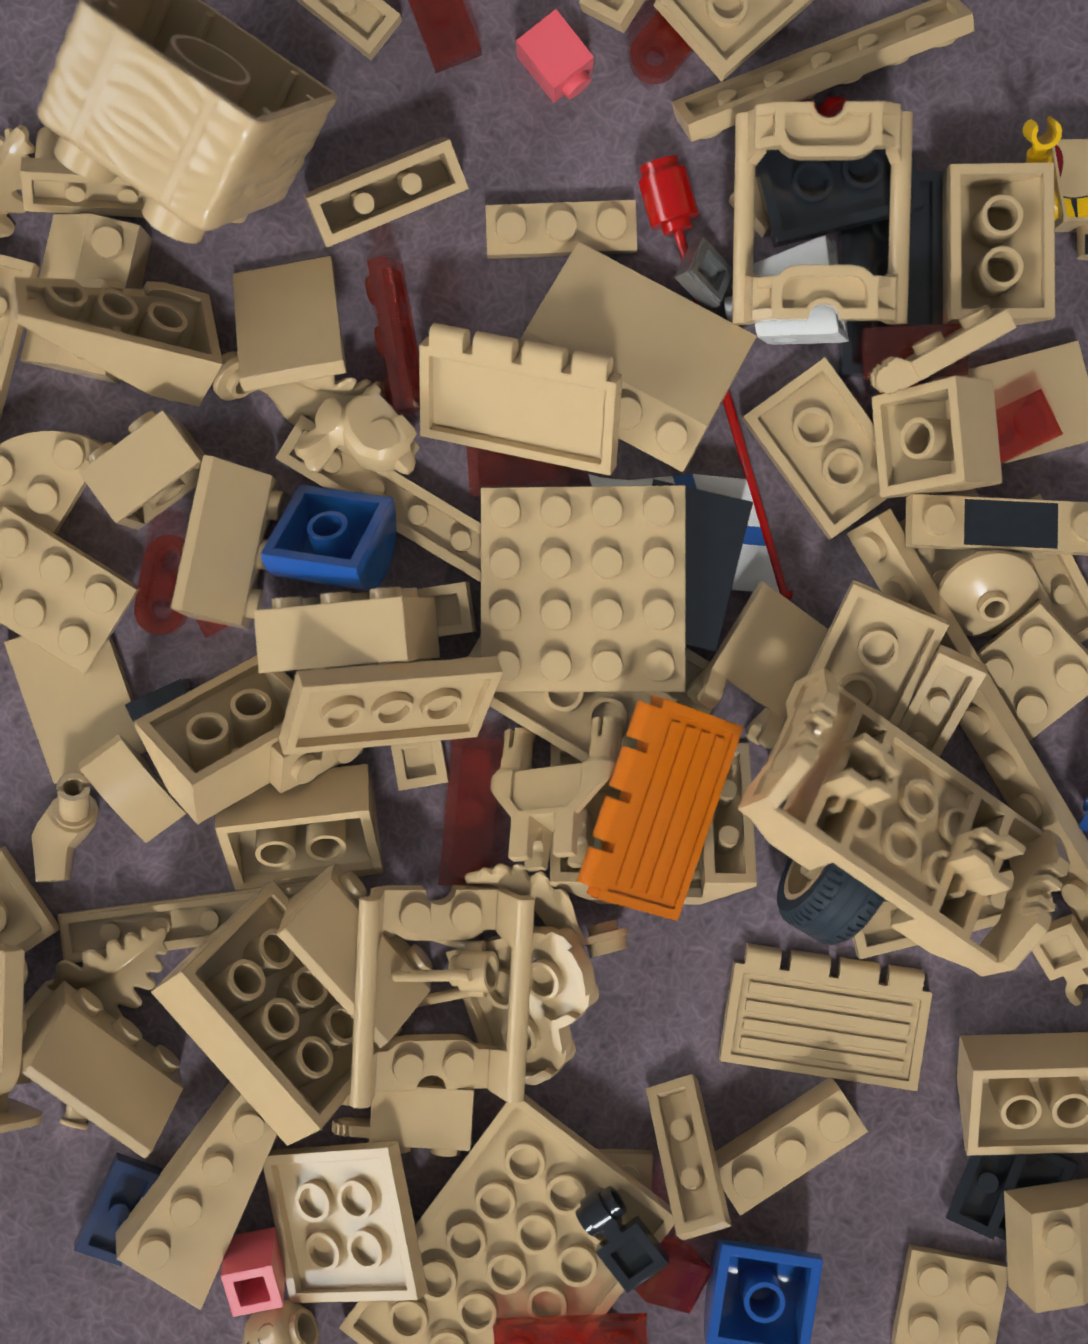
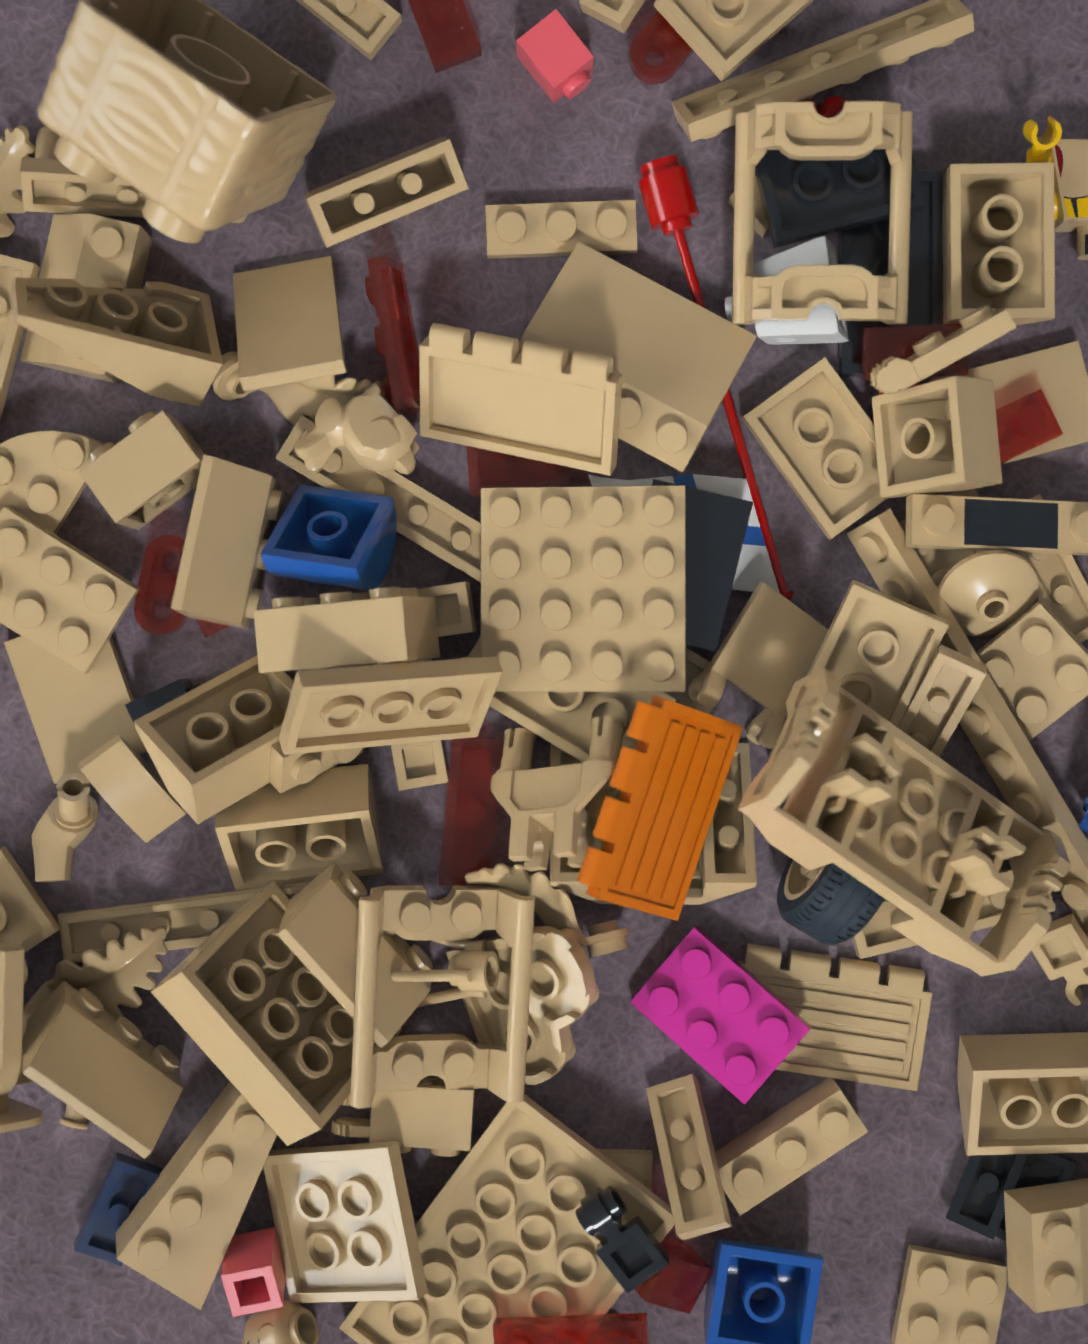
flat silver tile [674,237,733,310] -> none
none -> dark pink plate [630,925,811,1105]

